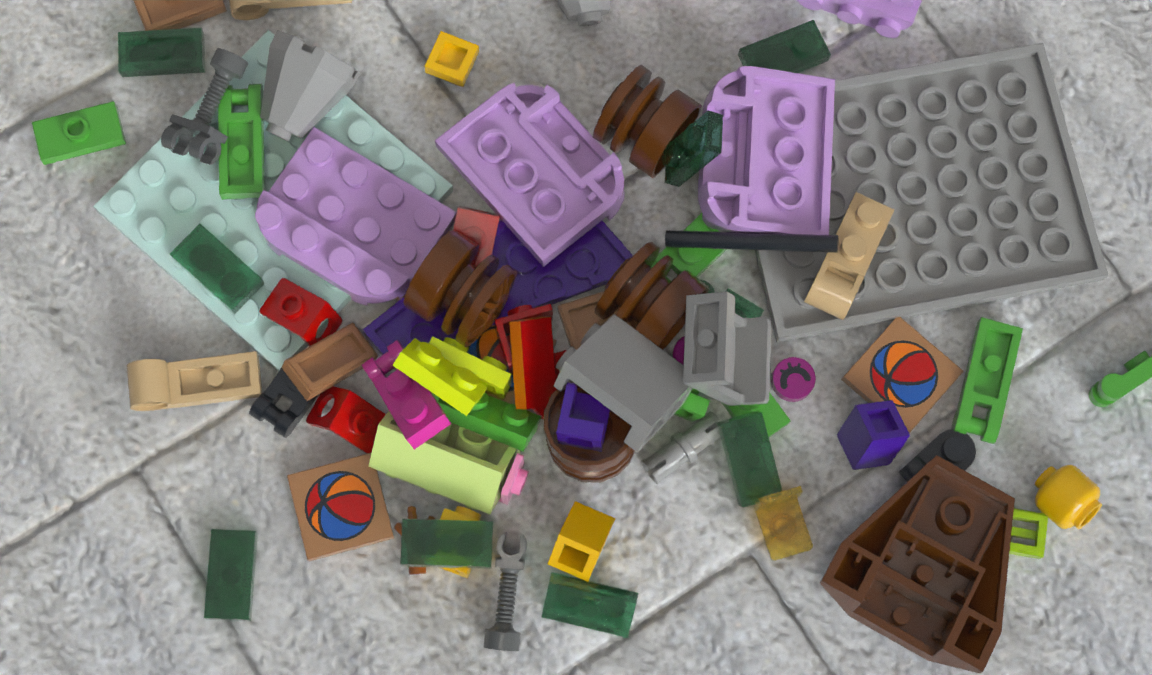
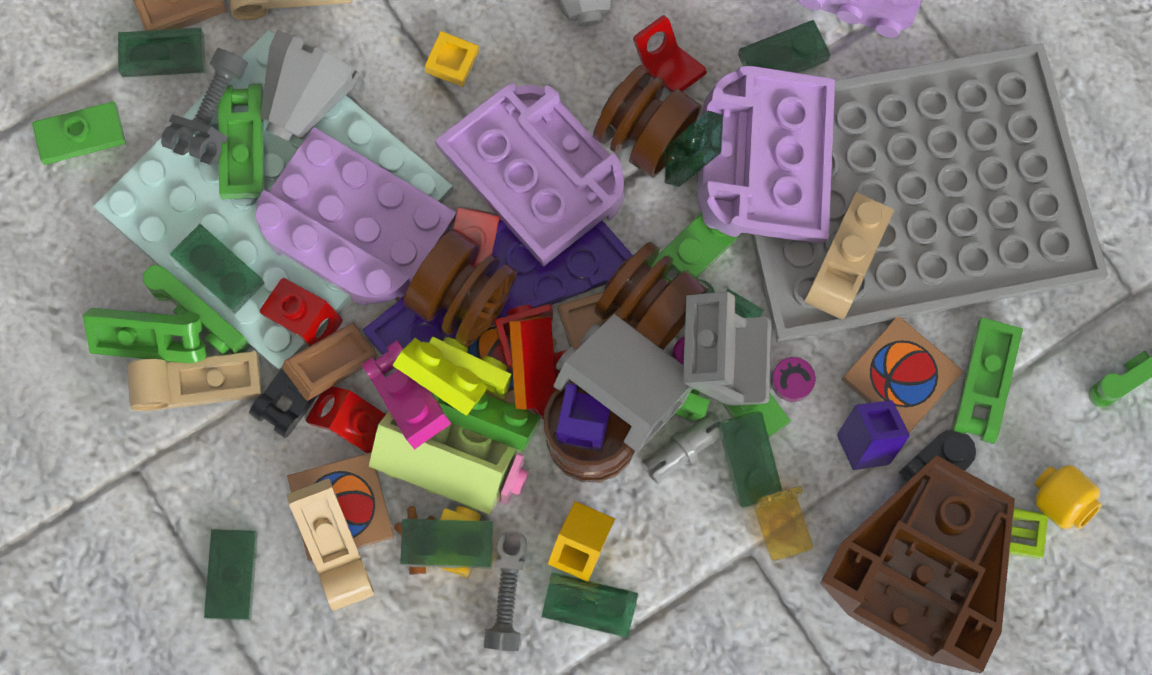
black bar [665,230,839,253] -> none
none -> bright green plate [82,308,207,363]
none -> bright green plate [143,265,250,355]
none -> tan plate [286,478,375,611]
none -> red bracket [633,15,707,93]

